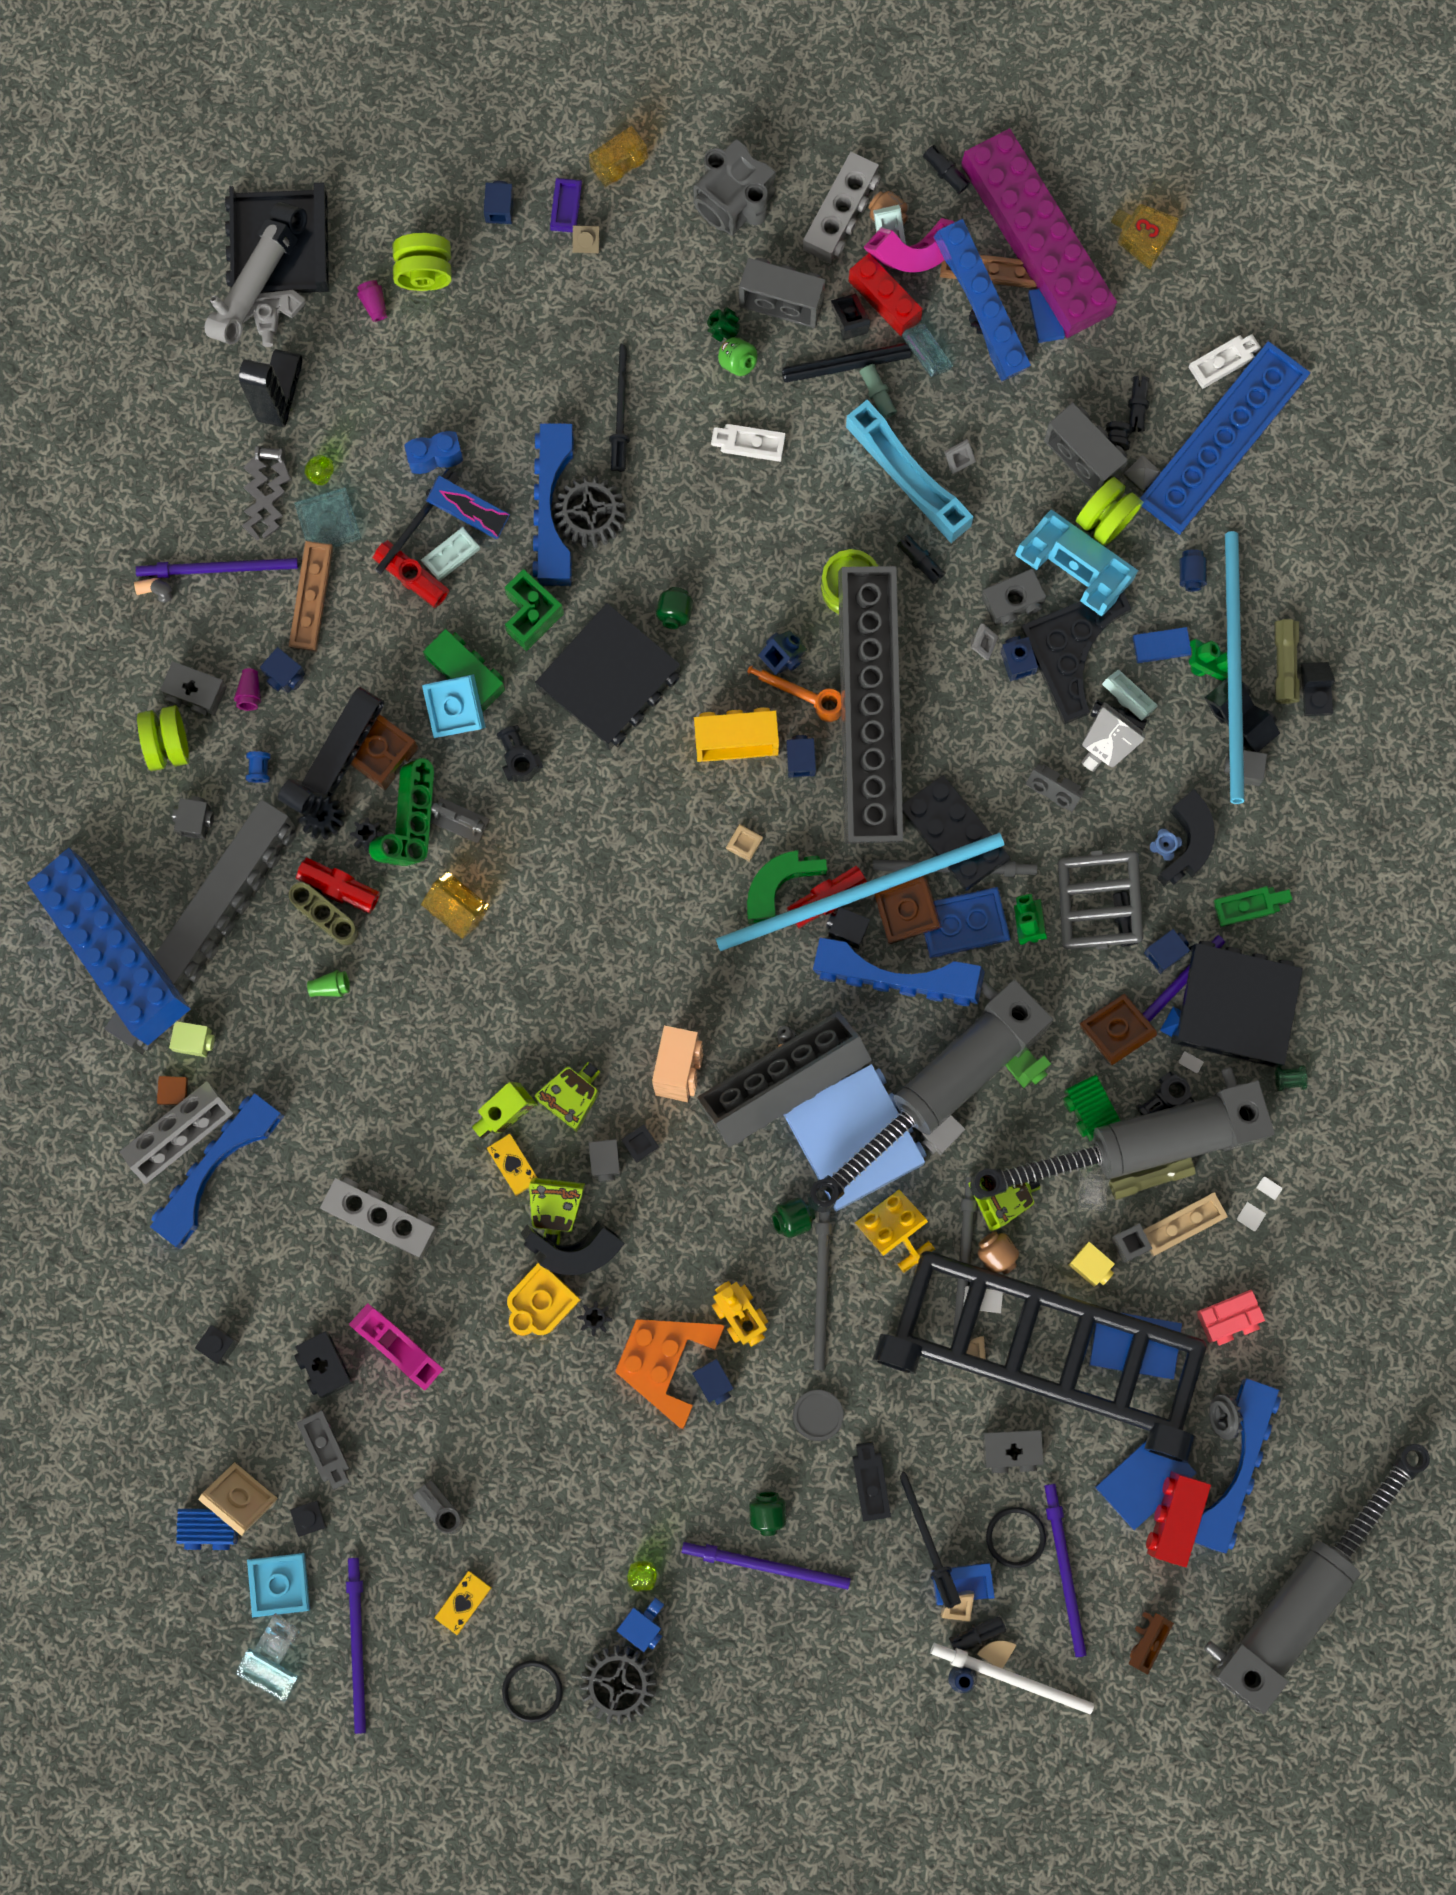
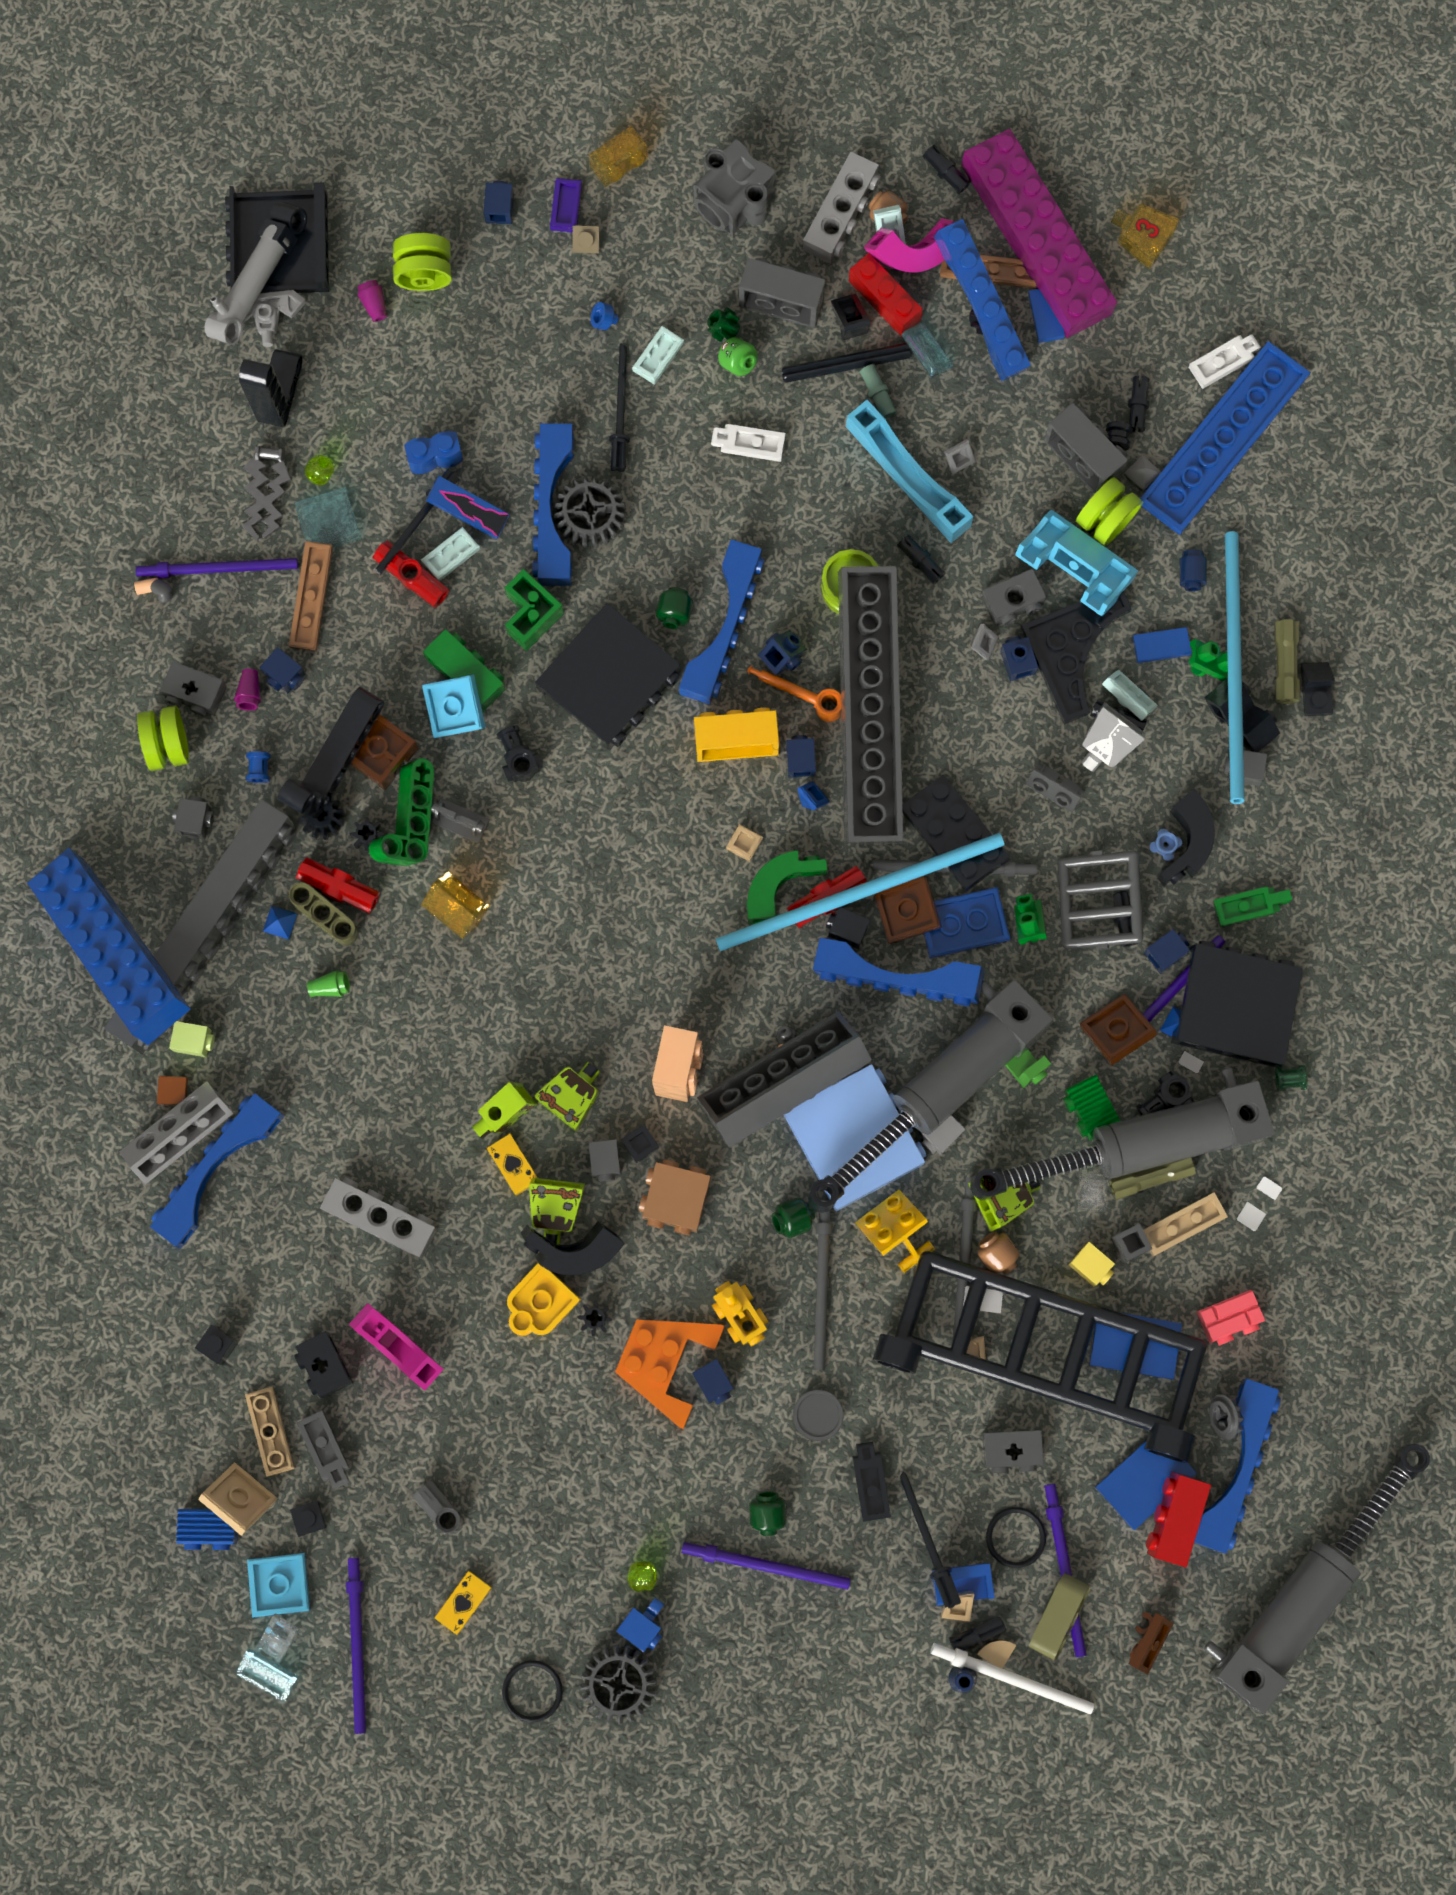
none -> tan tile [245,1387,295,1477]
none -> blue slope [263,905,298,940]
none -> blue tile [591,302,618,330]
none -> light aqua plate [632,326,684,385]
none -> medium nougat brick [639,1159,711,1236]
none -> blue arch [679,539,765,704]
none -> blue slope [797,781,829,810]
none -> olive beam [1029,1573,1091,1661]

